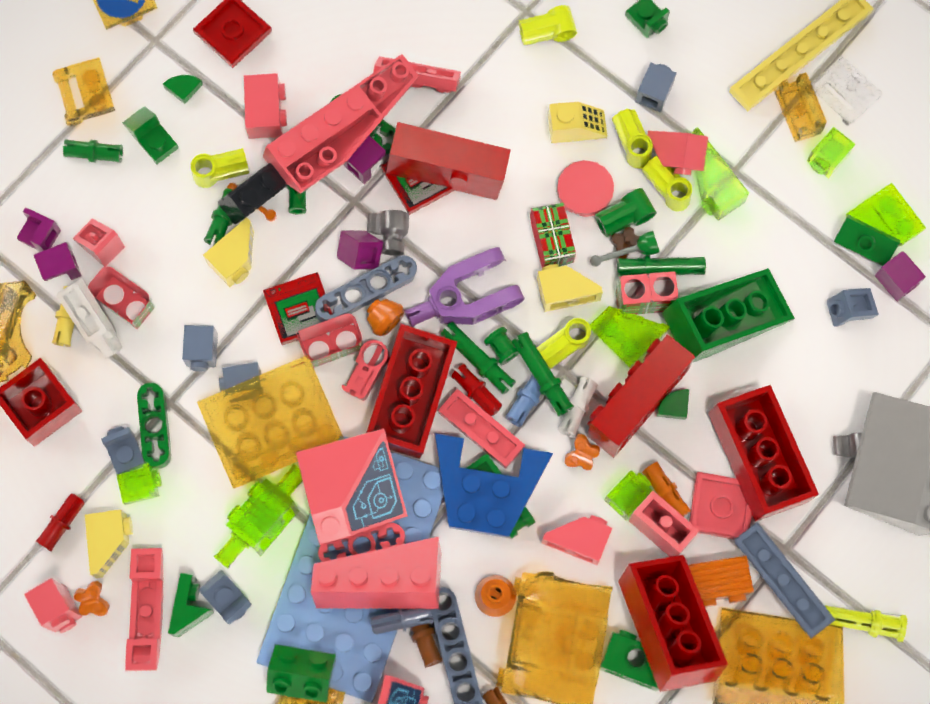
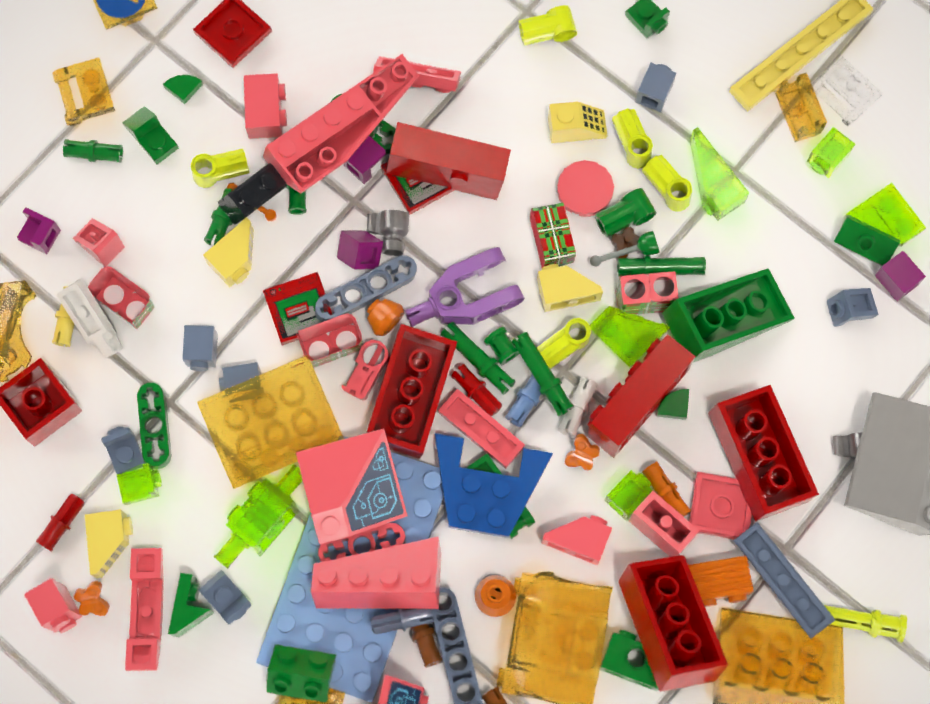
magenta panel [33,242,82,281] -> none
coral slope [647,130,708,176] -> none

